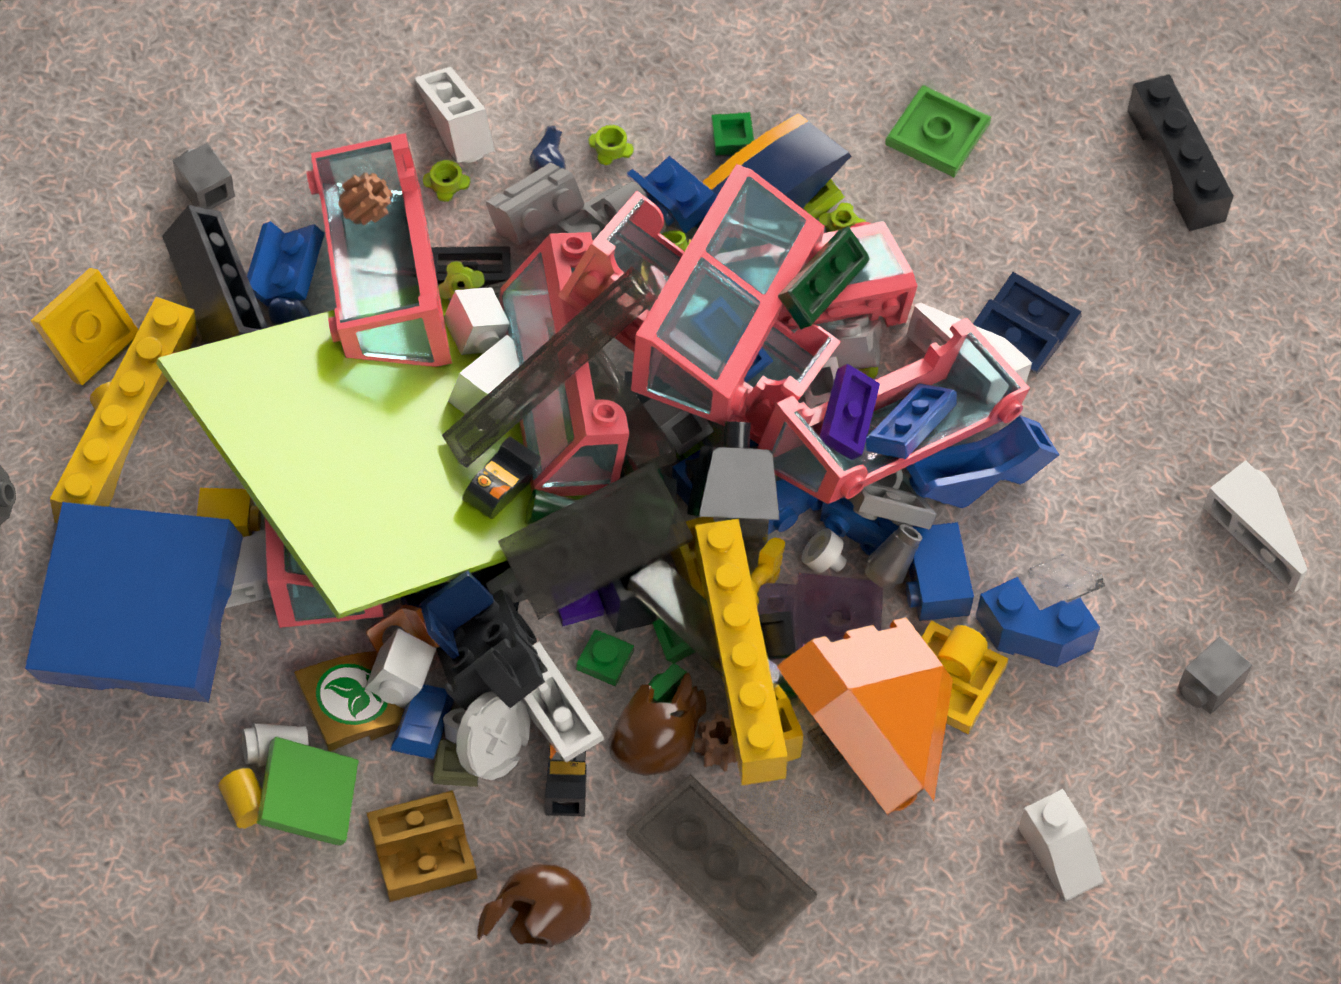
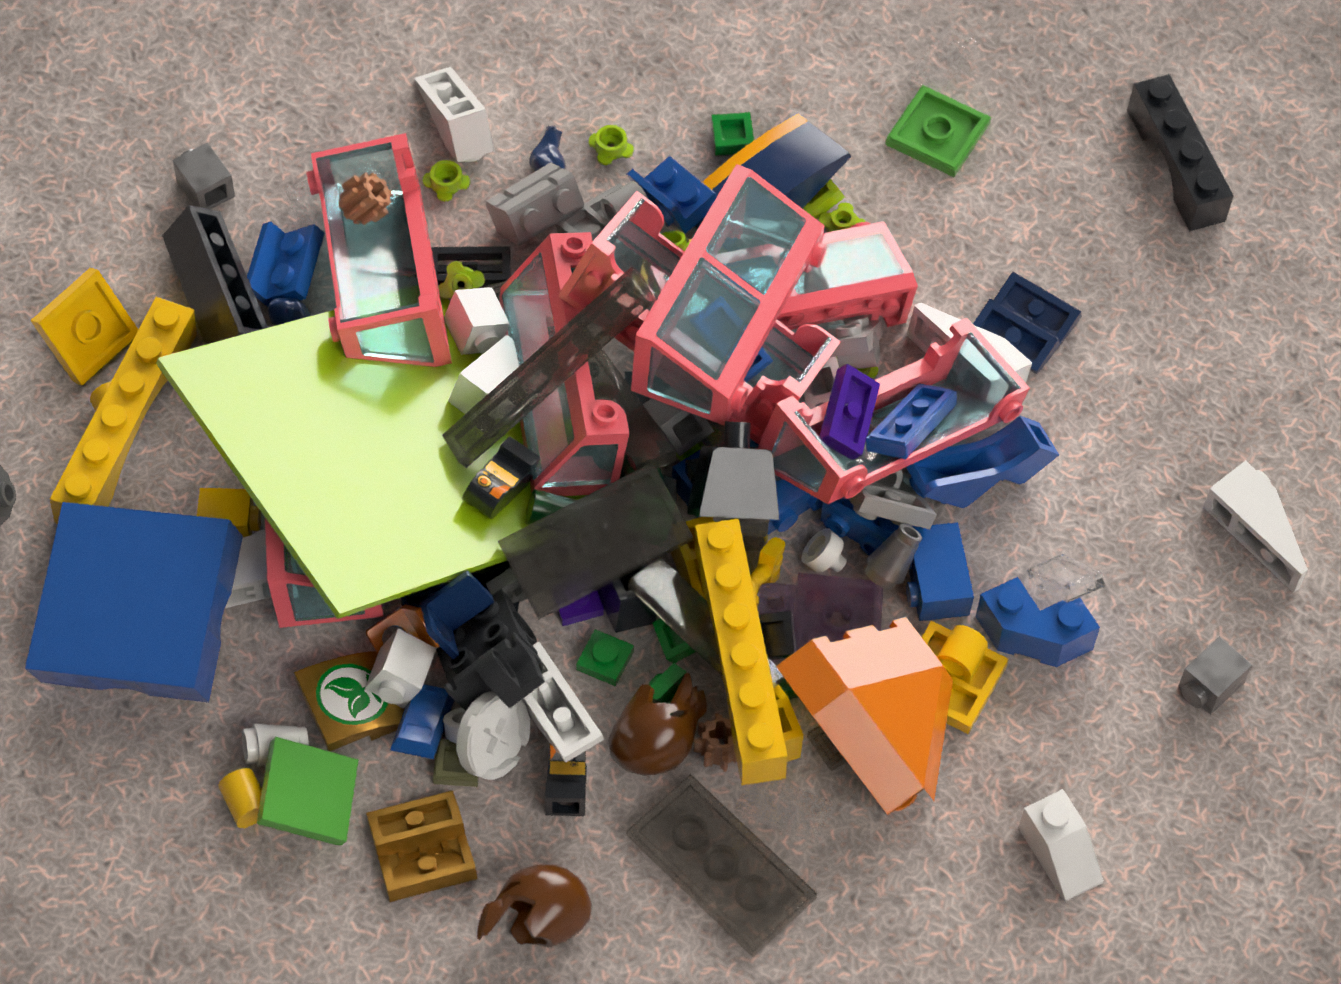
dark green tile [778,226,871,330] -> none

